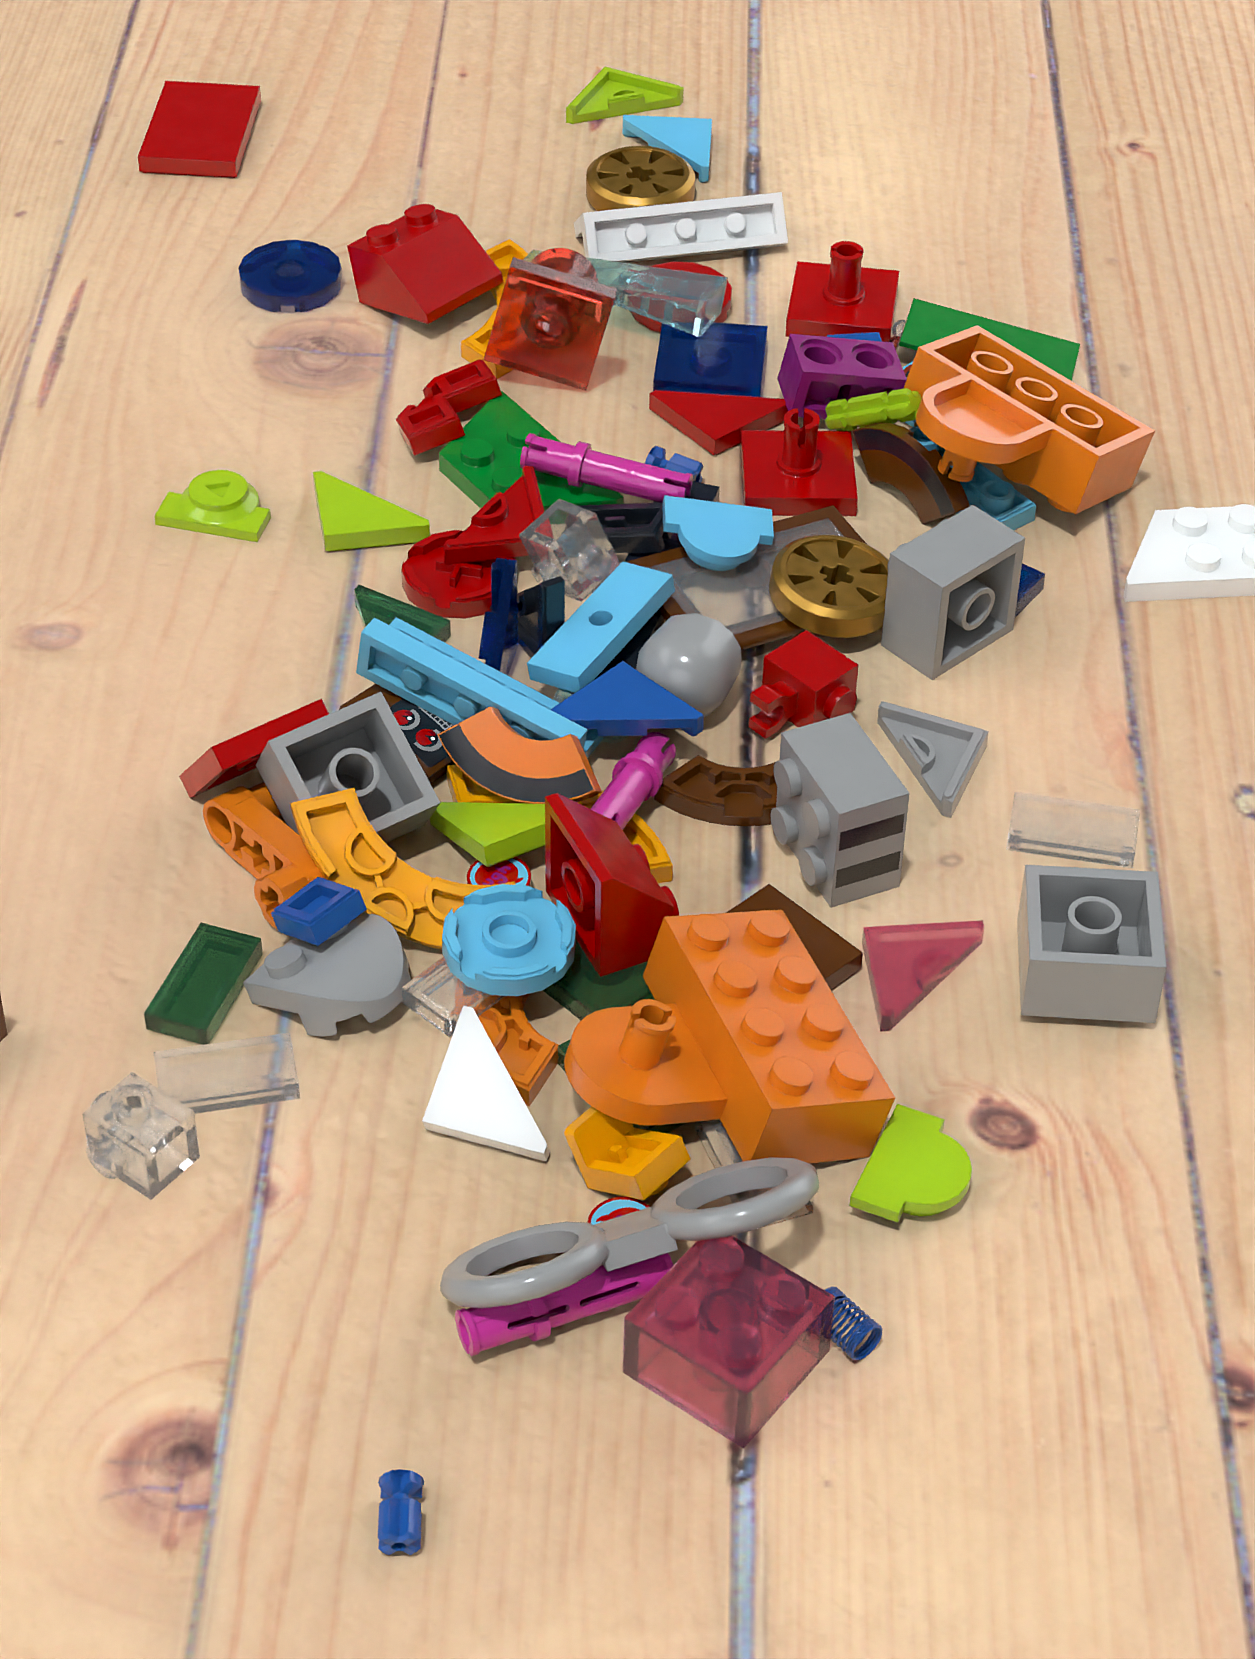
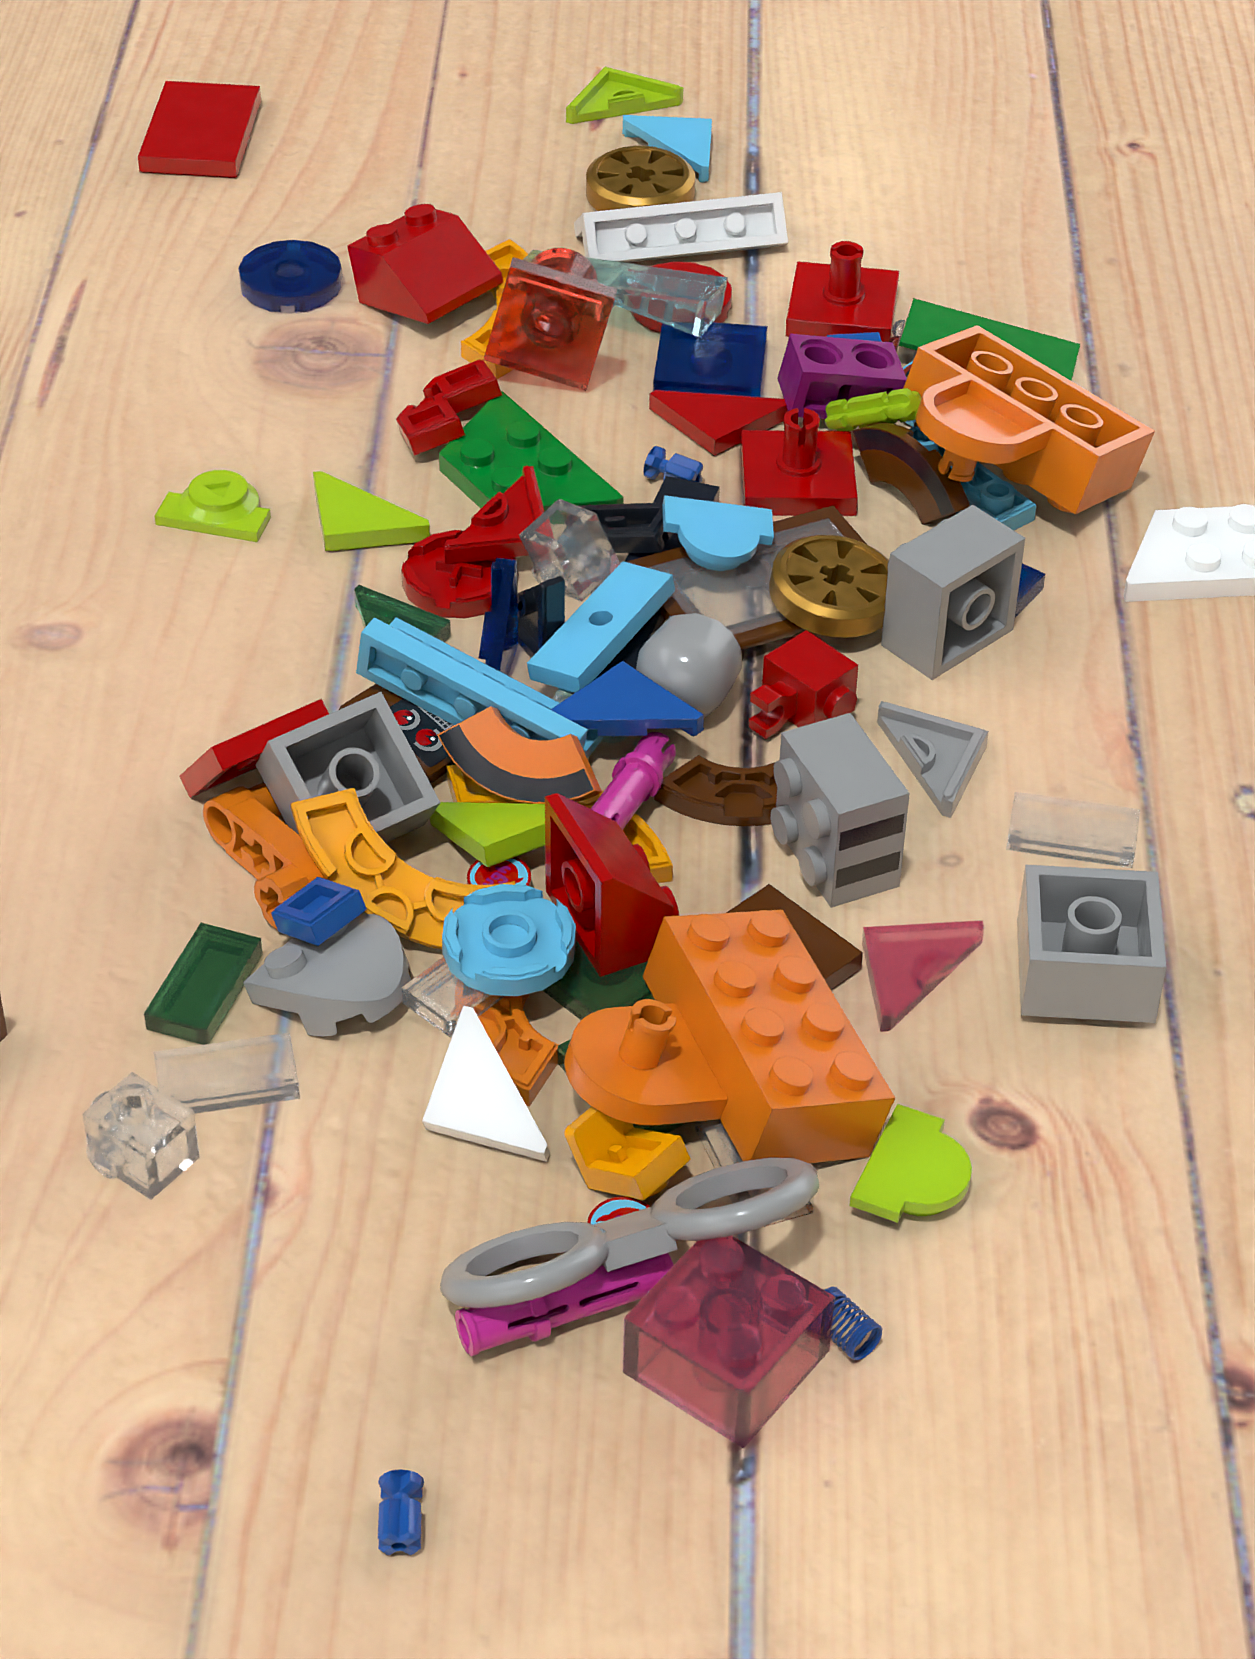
dark pink pin [520,433,693,503] -> none

